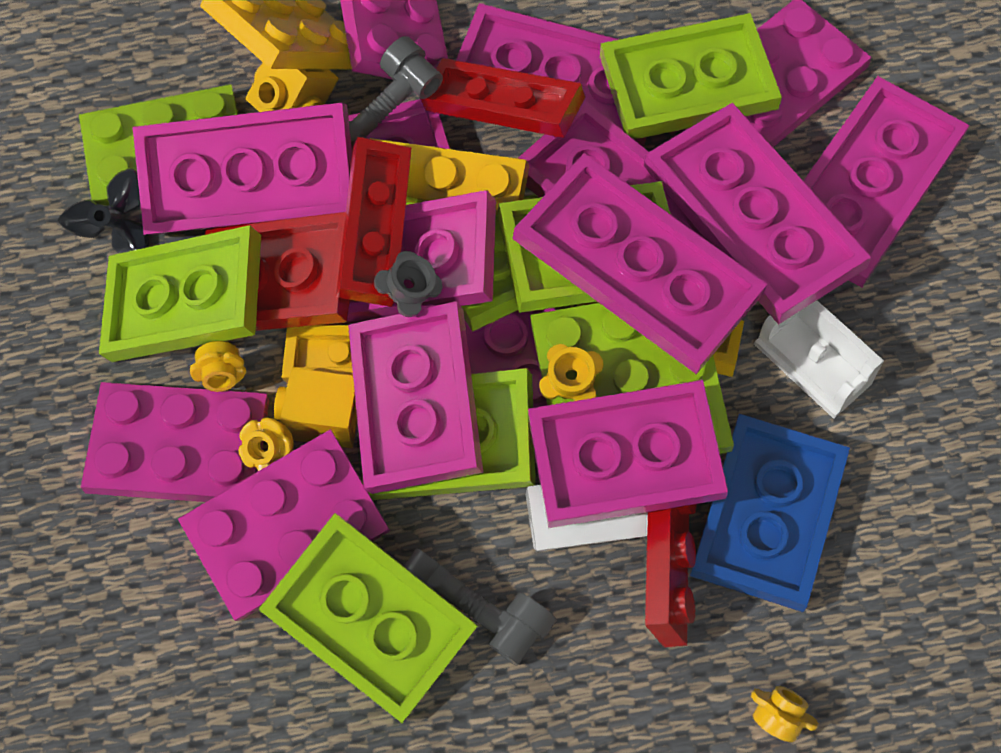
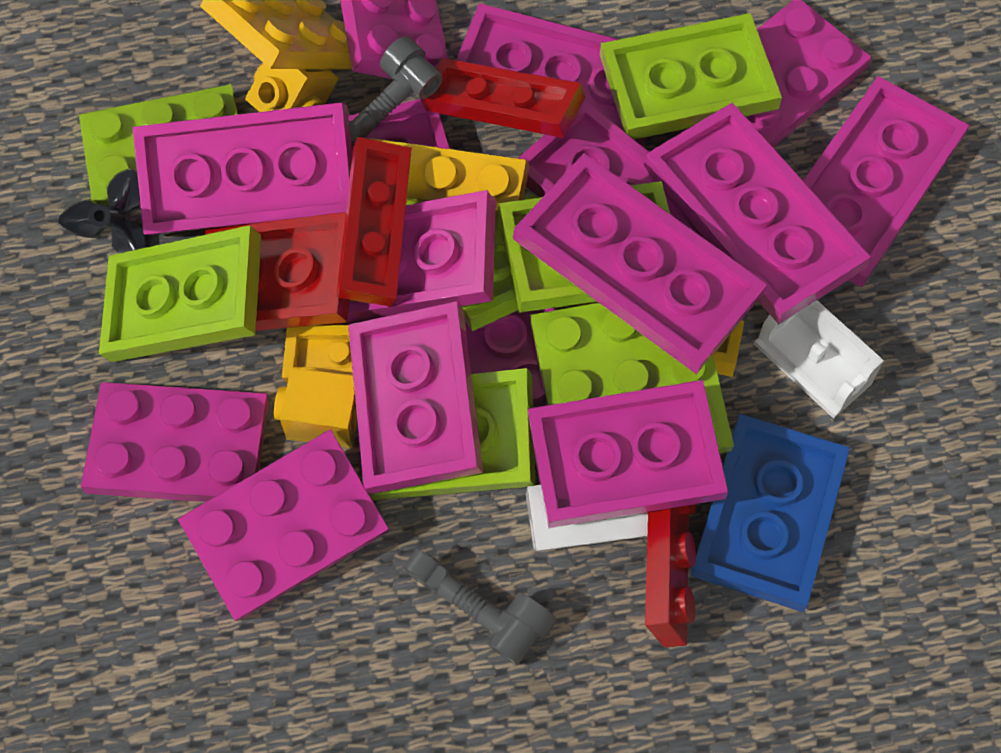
yellow plate [190,341,246,392] -> none
yellow plate [239,417,294,471] -> none
lime plate [258,513,478,723] -> none
dark grey plate [374,251,442,317] -> none
yellow plate [539,344,604,401] -> none
yellow plate [751,686,819,742] -> none

